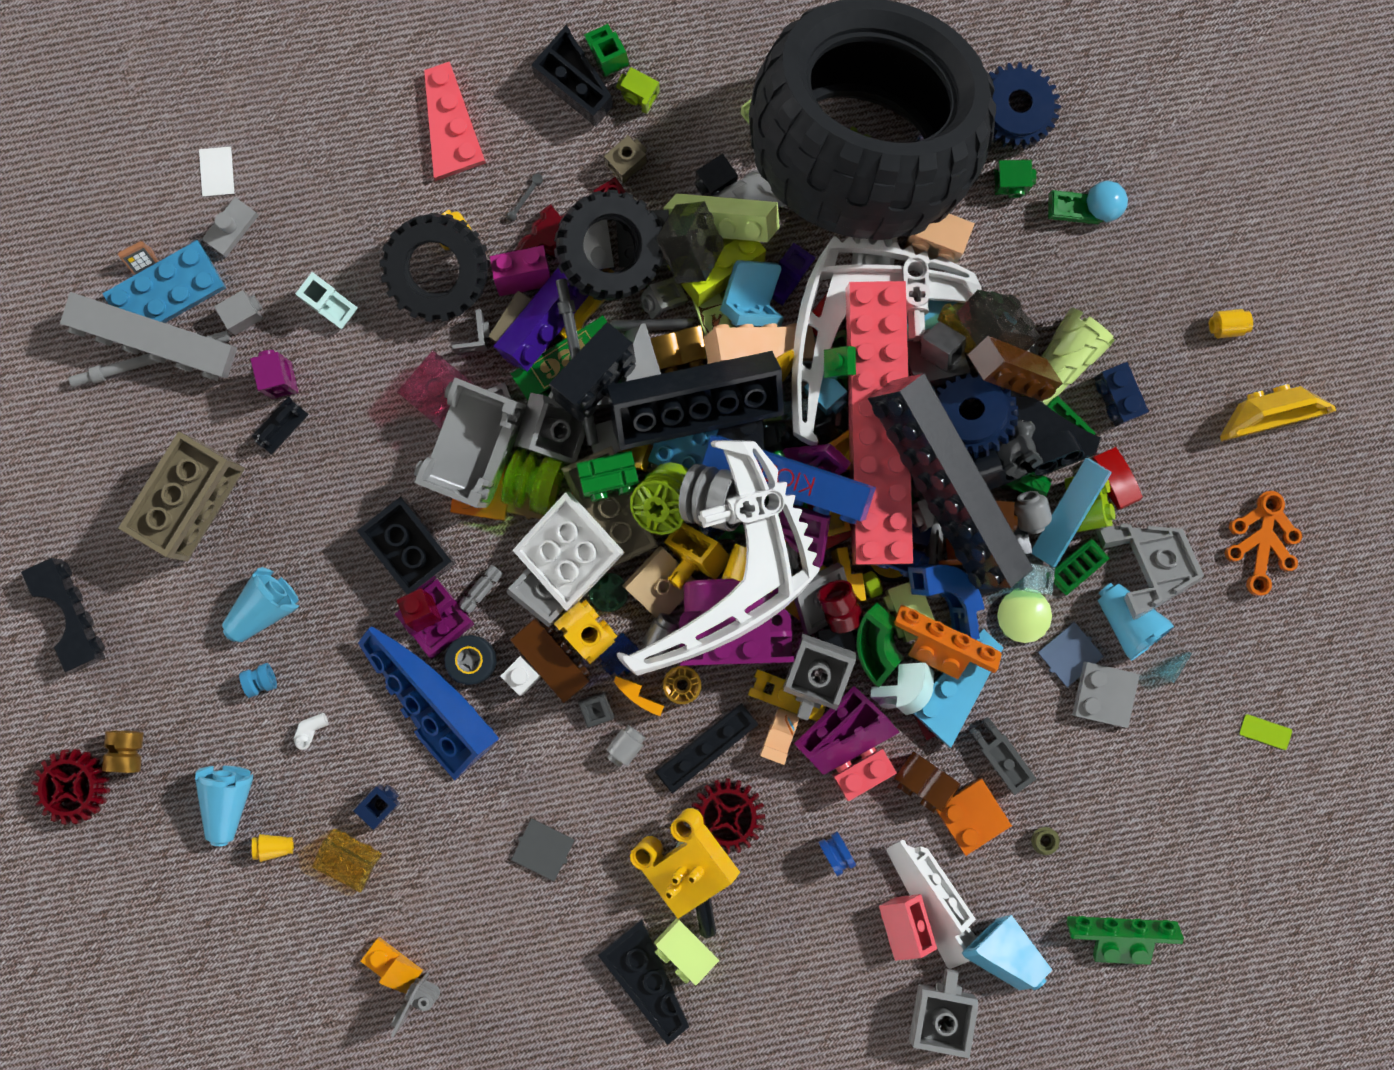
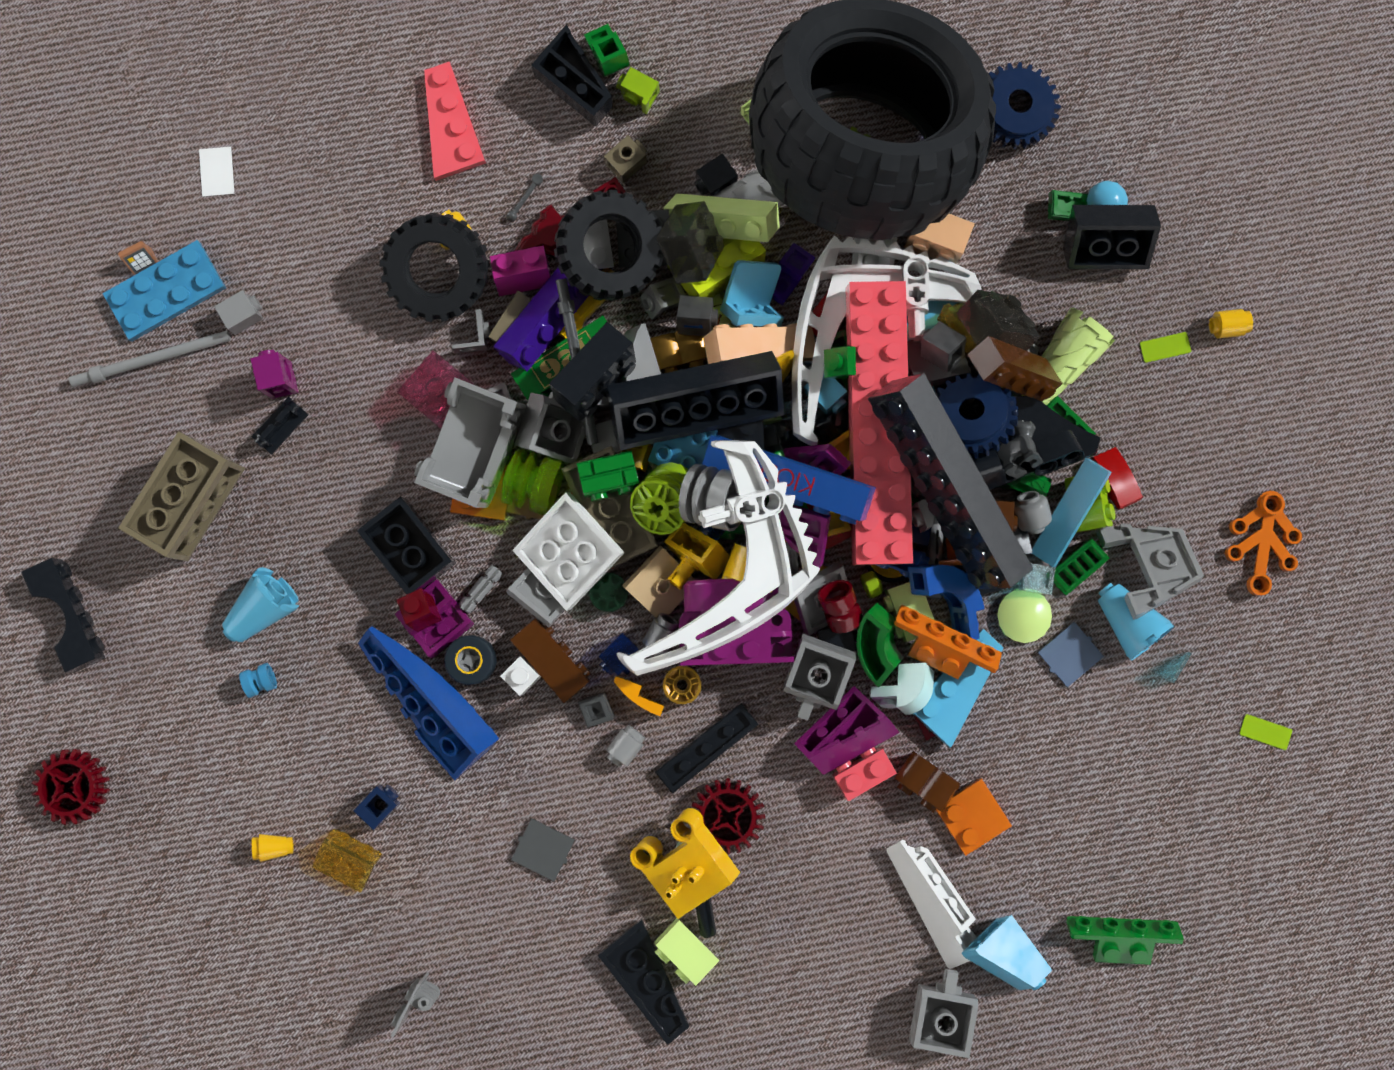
light grey brick [60,292,238,381] -> none
pearl gold wheel [102,731,144,773] -> none
medium azure cone [195,765,253,846] -> none
light grey tile [202,197,259,257] -> none
white arm [294,713,329,750] -> none
light aqua brick [295,272,358,330] -> none
light orange slope [360,937,423,994] -> none
yellow brick [554,599,617,664] -> none
flat silver bar [611,318,693,331] -> none
yellow plate [748,669,826,722] -> none
light nougat leg [760,708,799,765] -> none
blue wheel [818,831,857,877] -> none
yellow slope [831,547,866,603] -> none
coral brick [879,894,937,961] -> none
dark grey hinge [969,717,1036,795] -> none
green brick [994,160,1037,198] -> none
olive plate [1031,827,1060,855] -> none
light grey plate [1072,662,1140,728] -> none
dark blue brick [1094,362,1149,427] -> none
yellow wedge [1220,384,1336,442] -> none
none -> flat silver brick [677,295,718,336]
none -> black brick [1063,205,1161,269]
none -> lime sticker [1140,332,1191,363]

